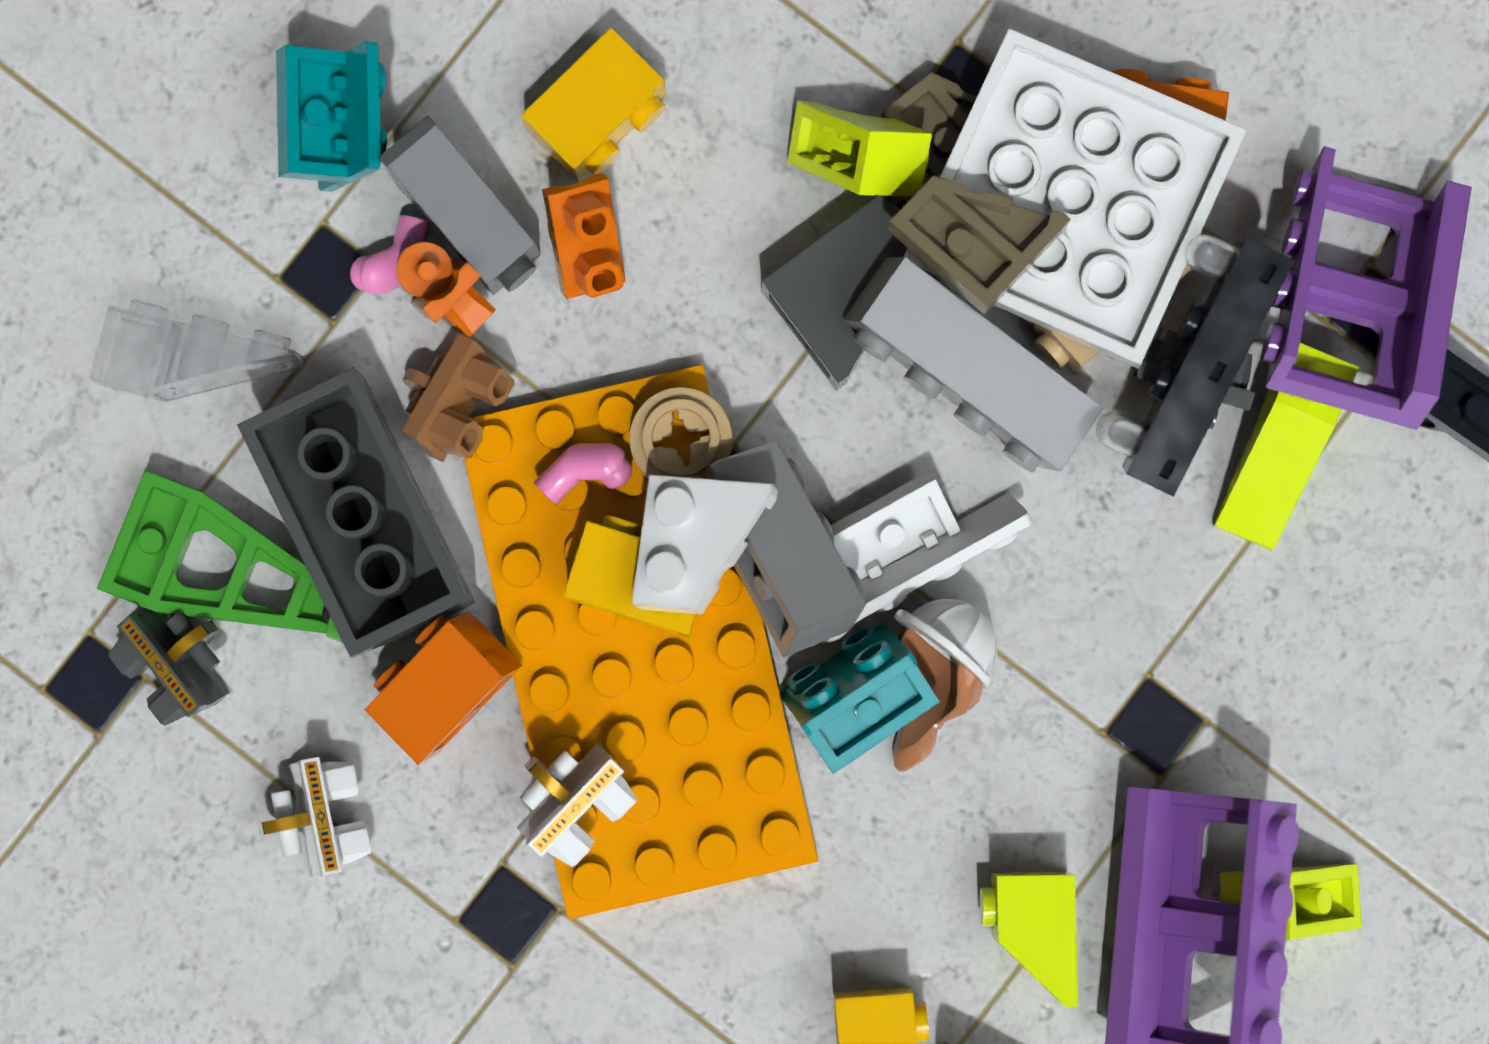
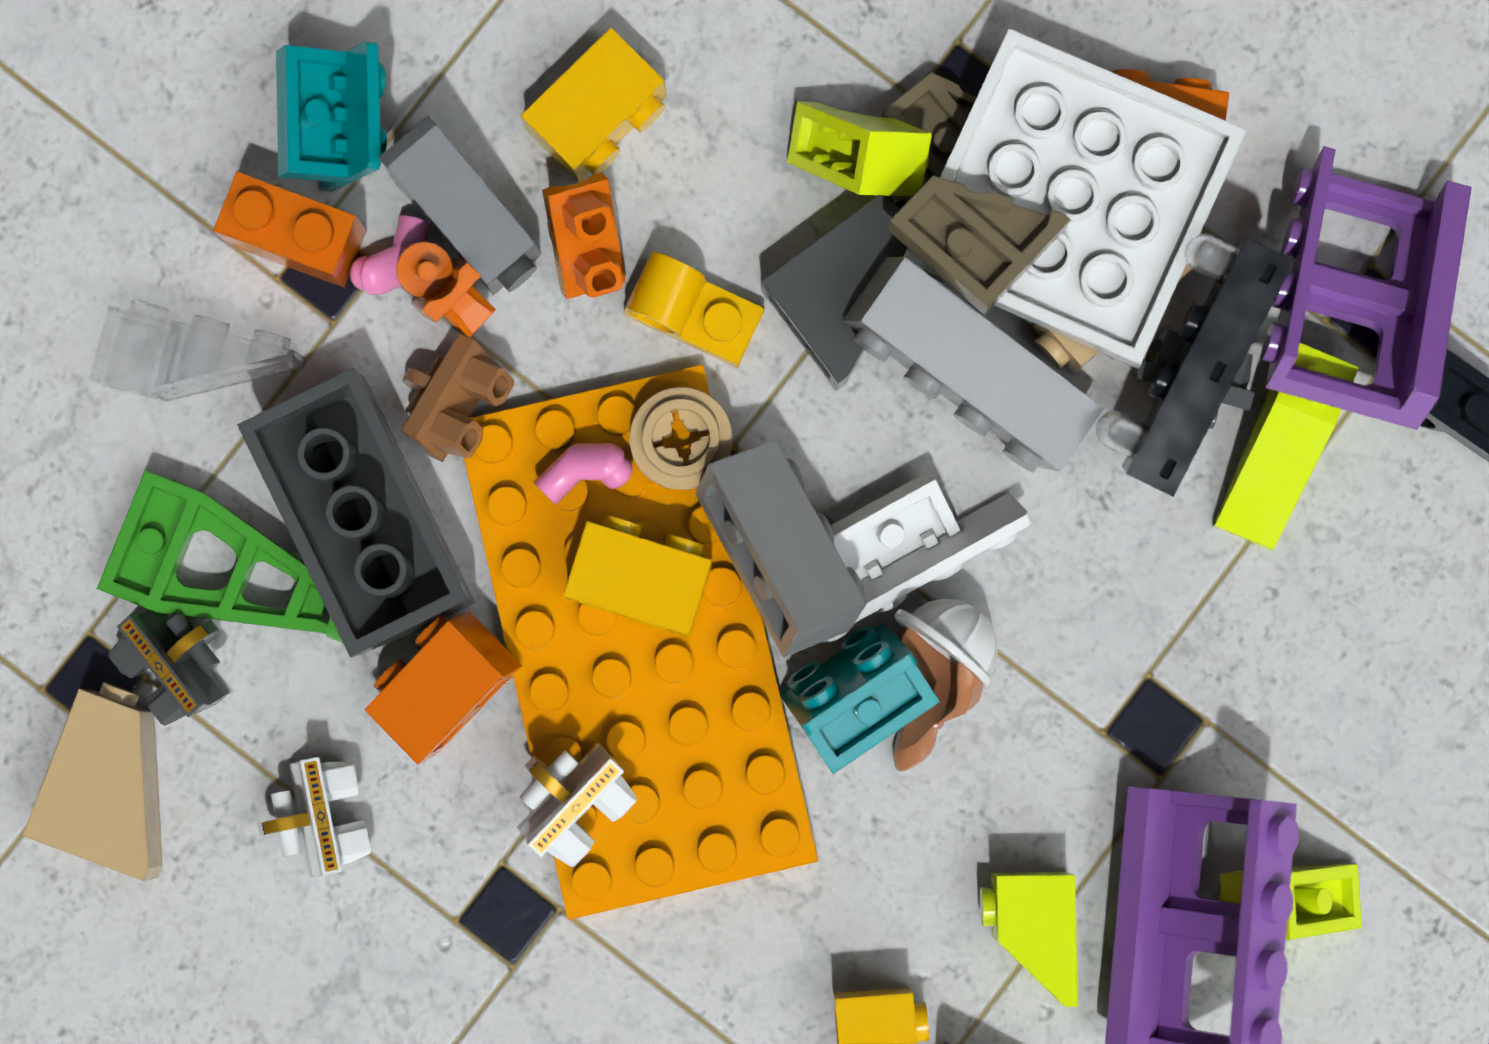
white wing [632,475,778,615] -> none
none -> tan slope [22,682,162,881]
none -> orange brick [213,171,367,288]
none -> yellow plate [624,252,765,368]

